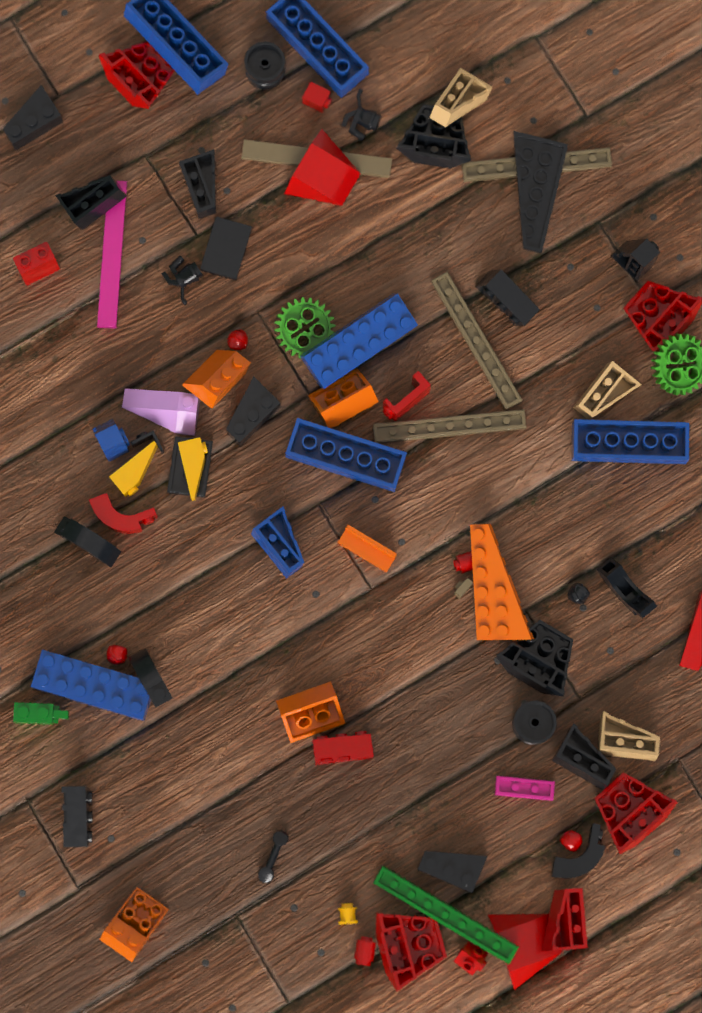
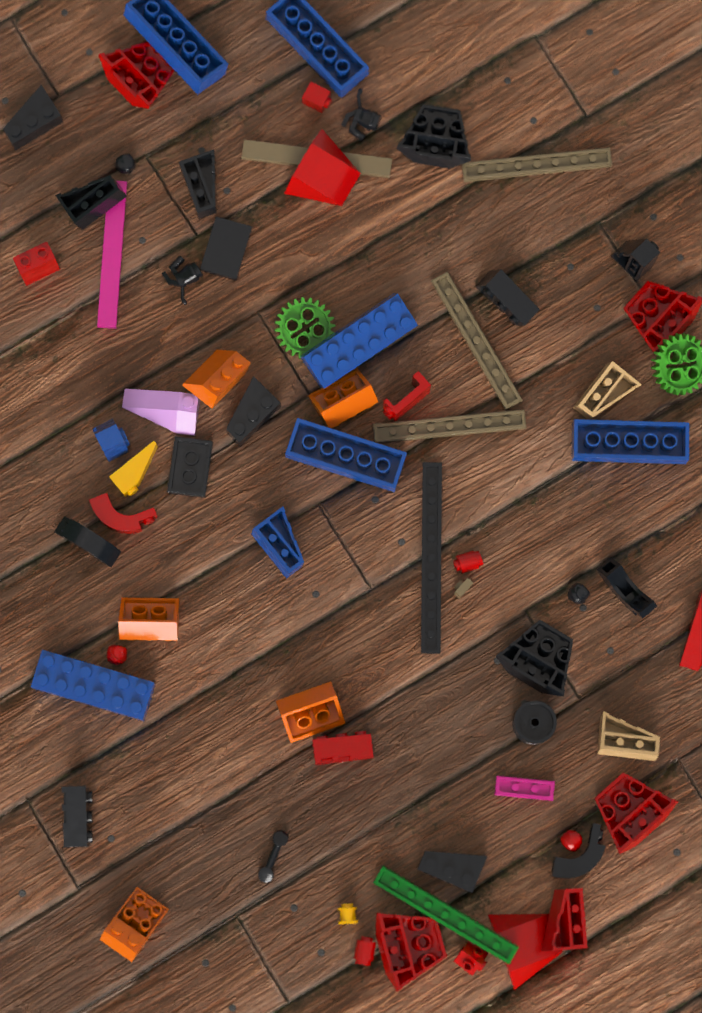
green hinge [13,702,69,725] -> none
black arch [128,648,173,708] -> none
black bracket [130,431,164,454] -> none
yellow slope [178,437,208,501] -> none
red piece [227,329,248,350] -> none
black wheel [244,41,286,90] -> none
orange panel [337,524,397,573] -> none
tan wedge [430,68,492,127] -> none
orange wing [470,523,534,640] -> none
black wing [513,131,568,254] -> none
black wedge [552,723,616,790] -> none
none -> black piece [114,153,136,174]
none -> orange slope [118,597,179,641]
none -> black plate [421,462,442,654]

